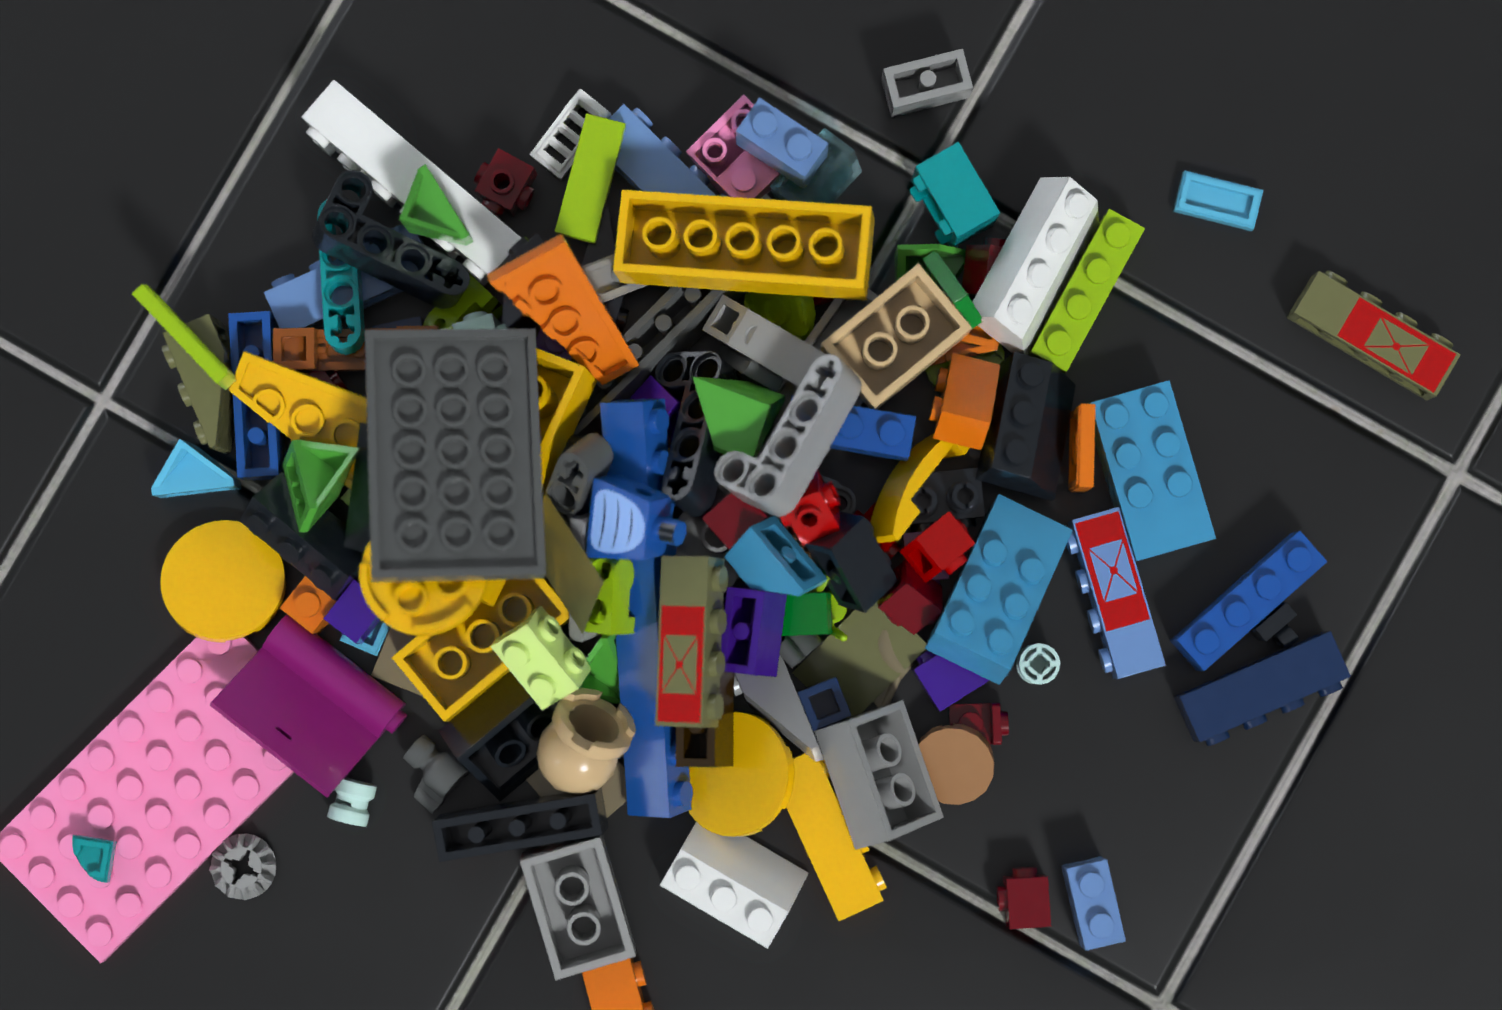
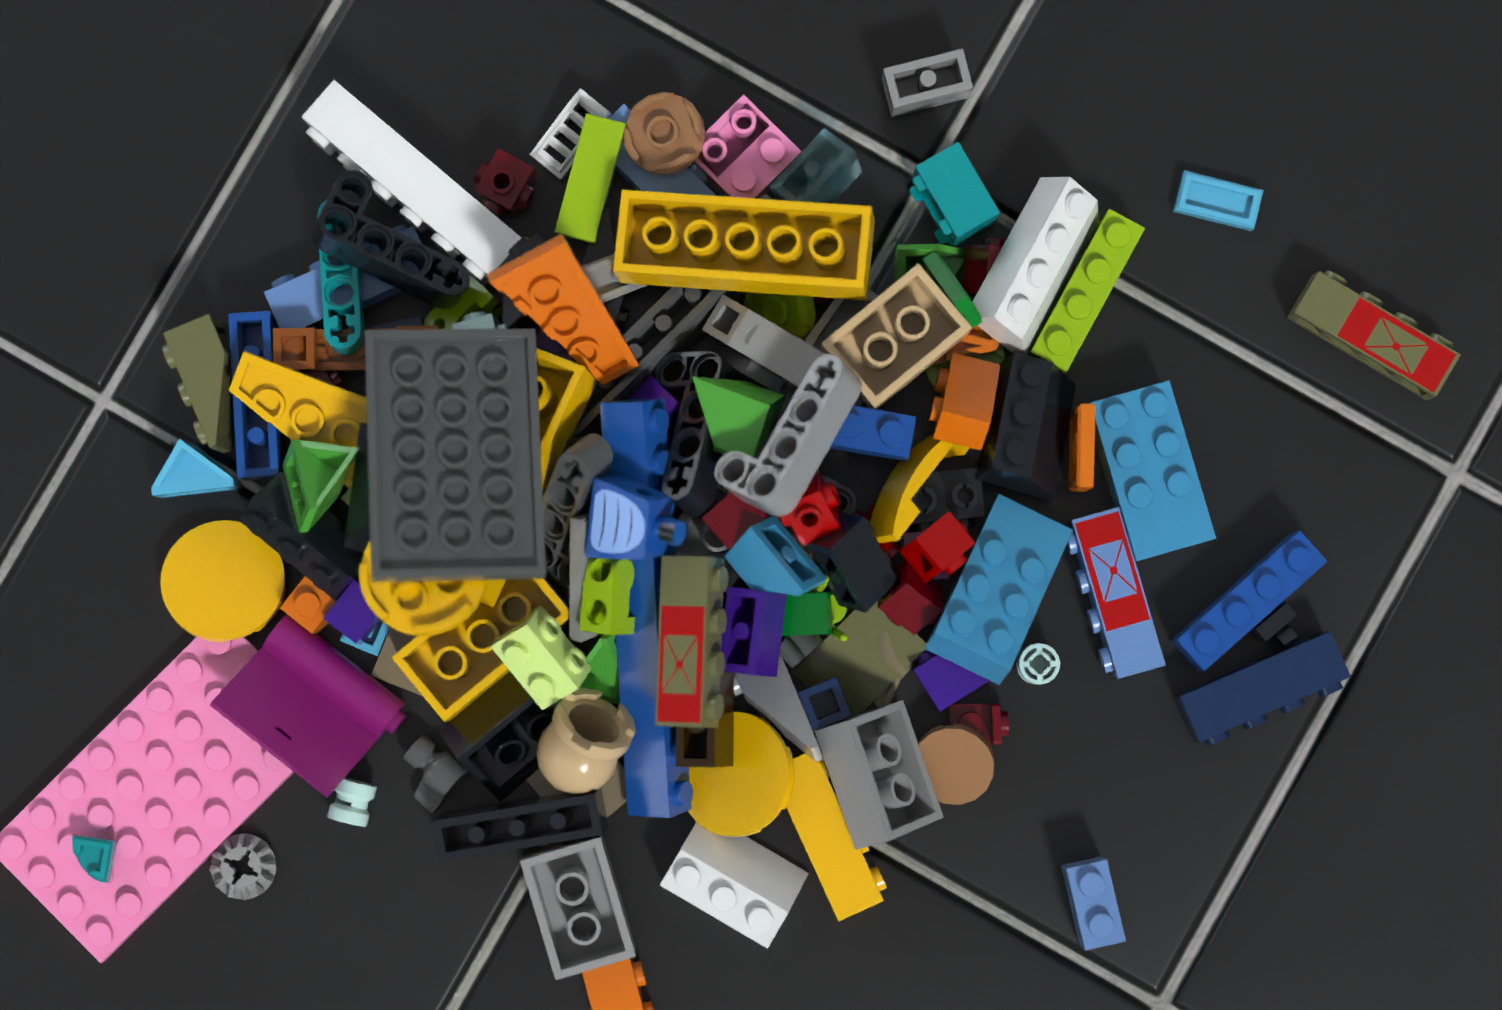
lime tile [132,284,236,390] -> none
bright green slope [399,164,474,246] -> none
olive sticker [543,493,604,634] -> none
medium blue brick [736,97,829,189] -> none
dark red brick [997,867,1051,929] -> none
none -> medium nougat tile [623,92,706,176]

